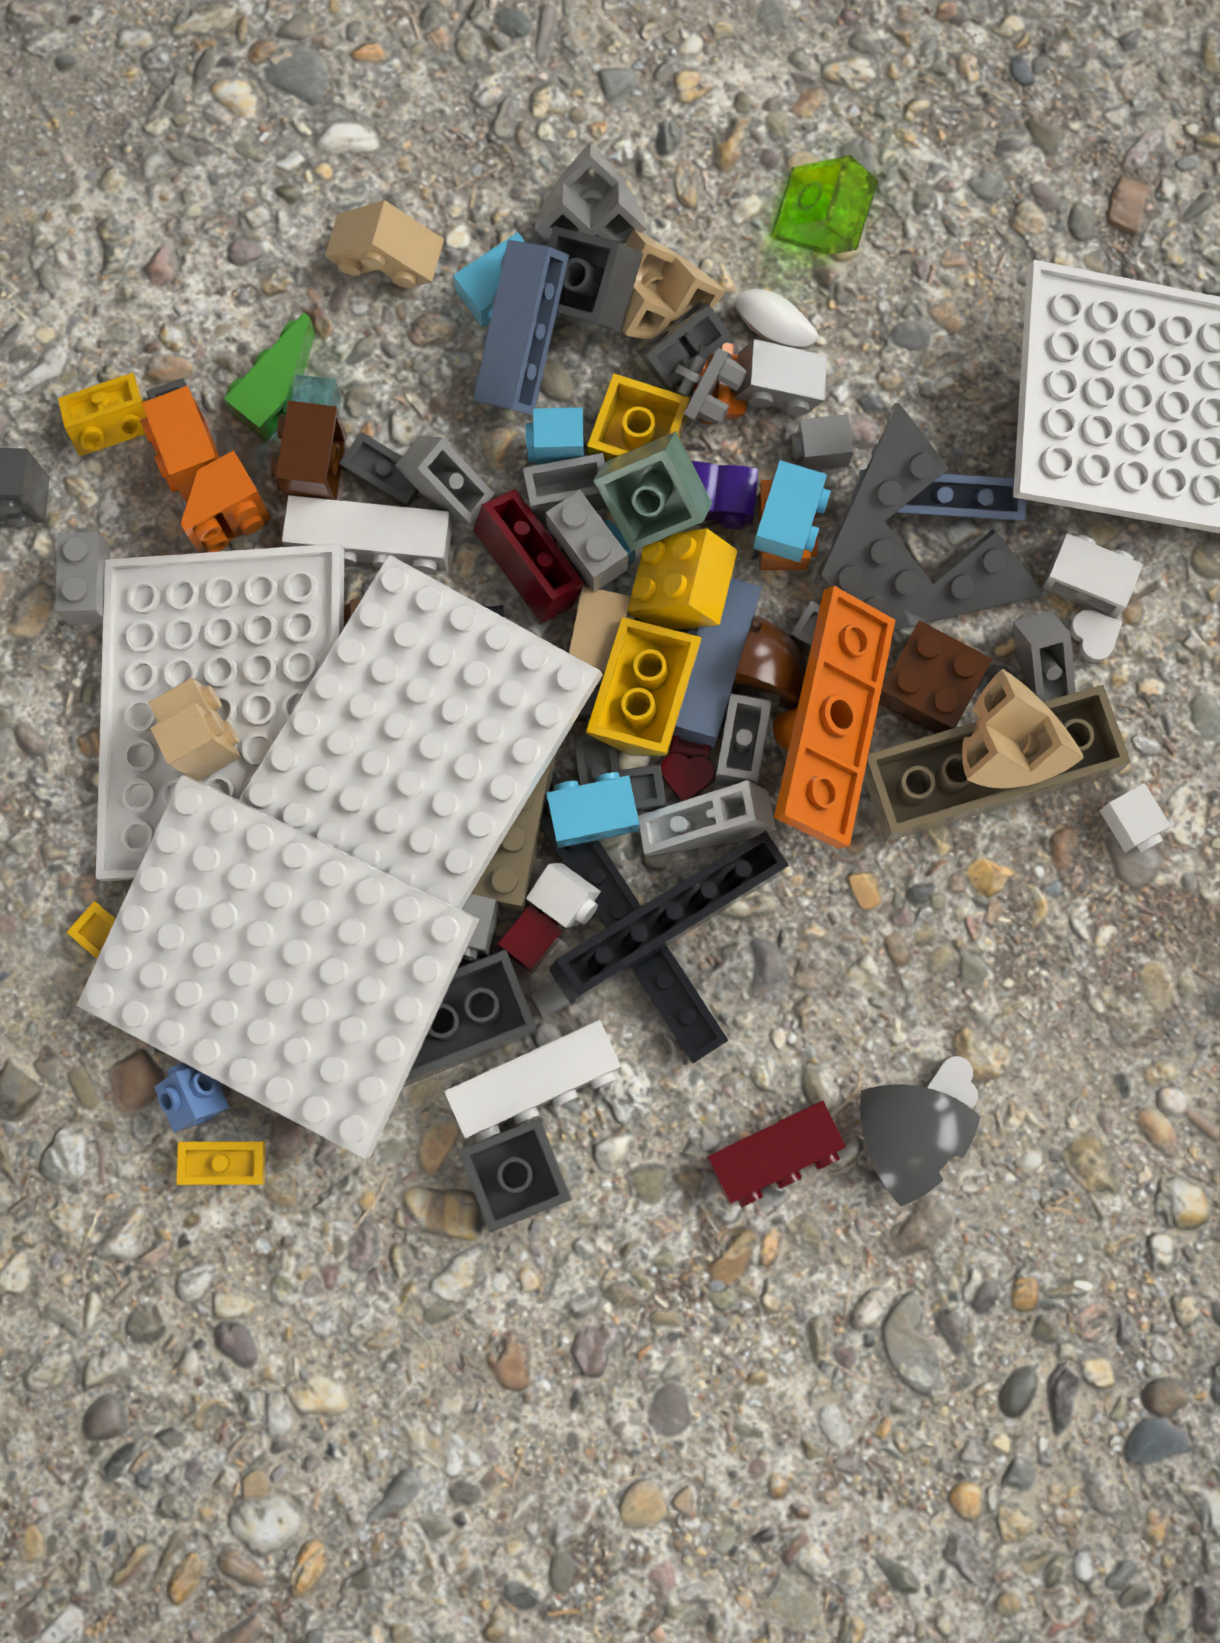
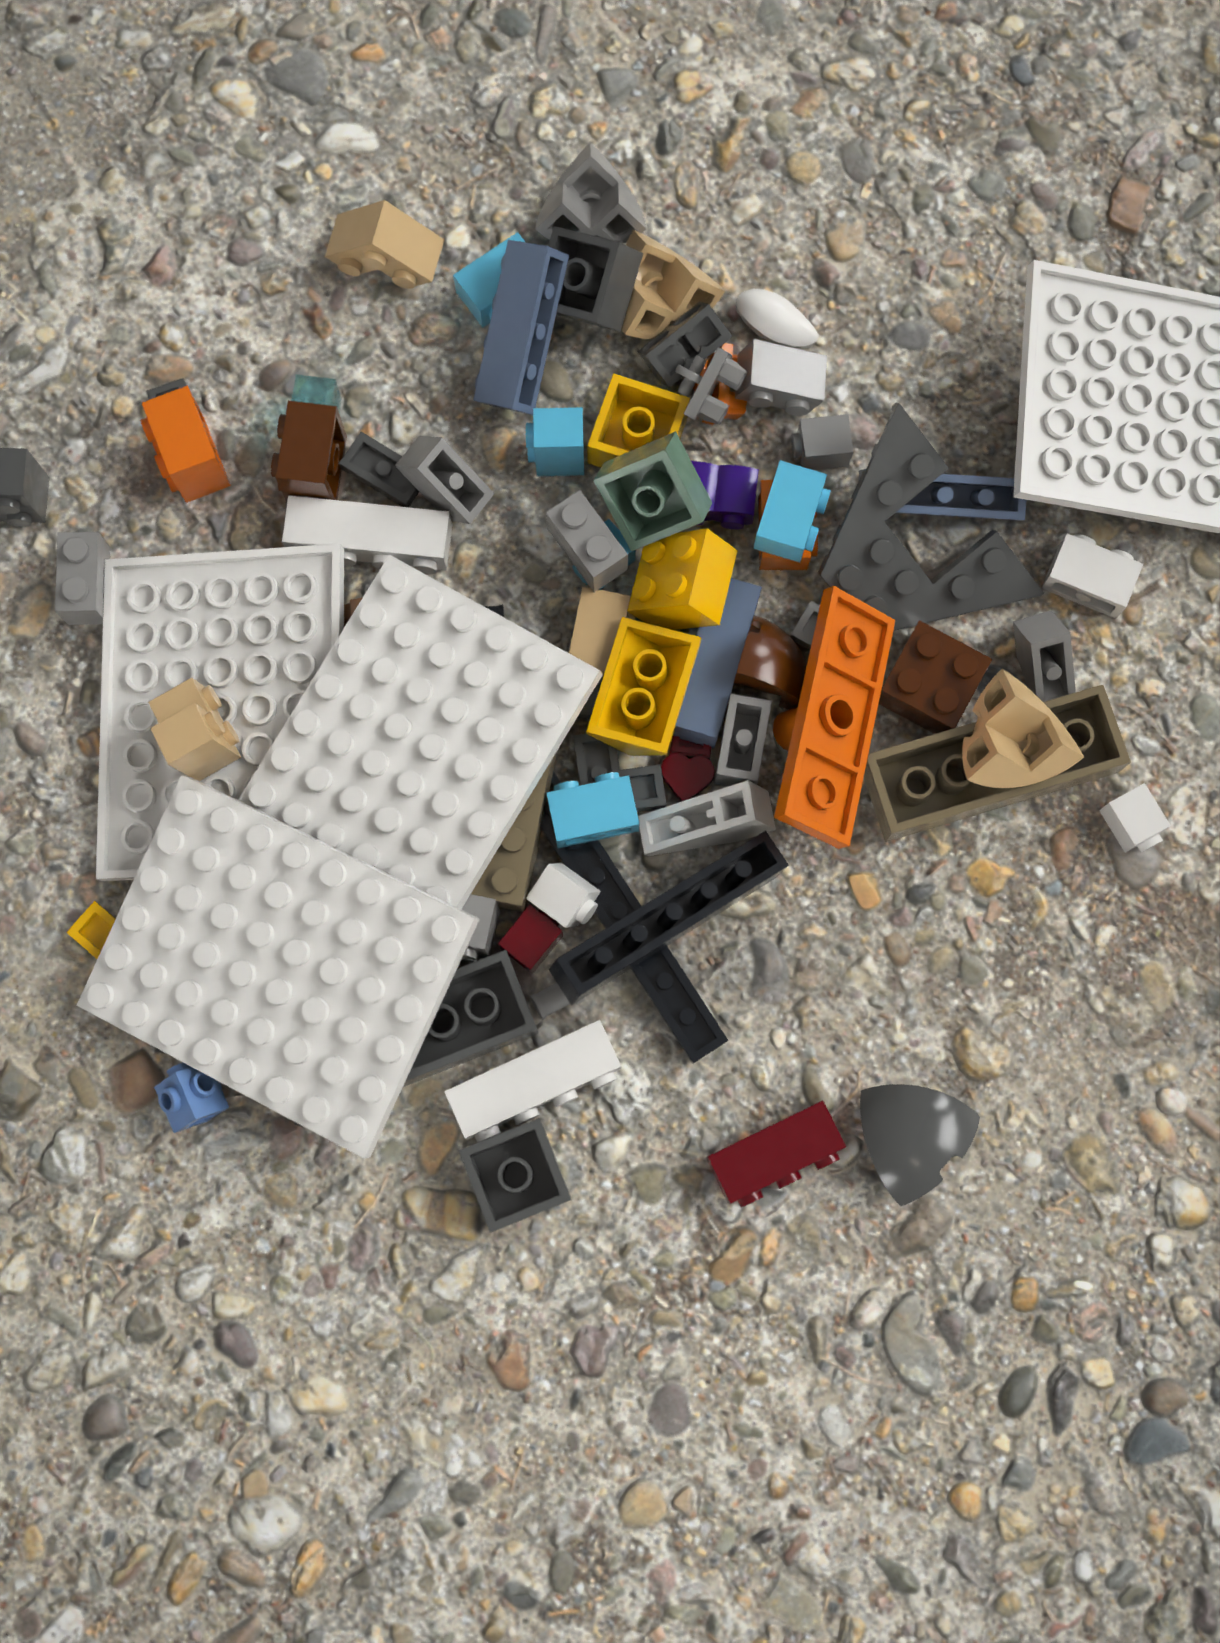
yellow bracket [58,372,147,456] -> none
yellow plate [176,1141,266,1185] -> none
orange slope [181,450,271,553] -> none
bright green slope [223,313,315,442] -> none
dark red brick [473,489,584,624] -> none
light grey piece [523,453,608,521] -> none
clear neon green slope [770,155,879,255] -> none
white tile [926,1056,978,1109] -> none
white tile [1070,610,1123,663] -> none

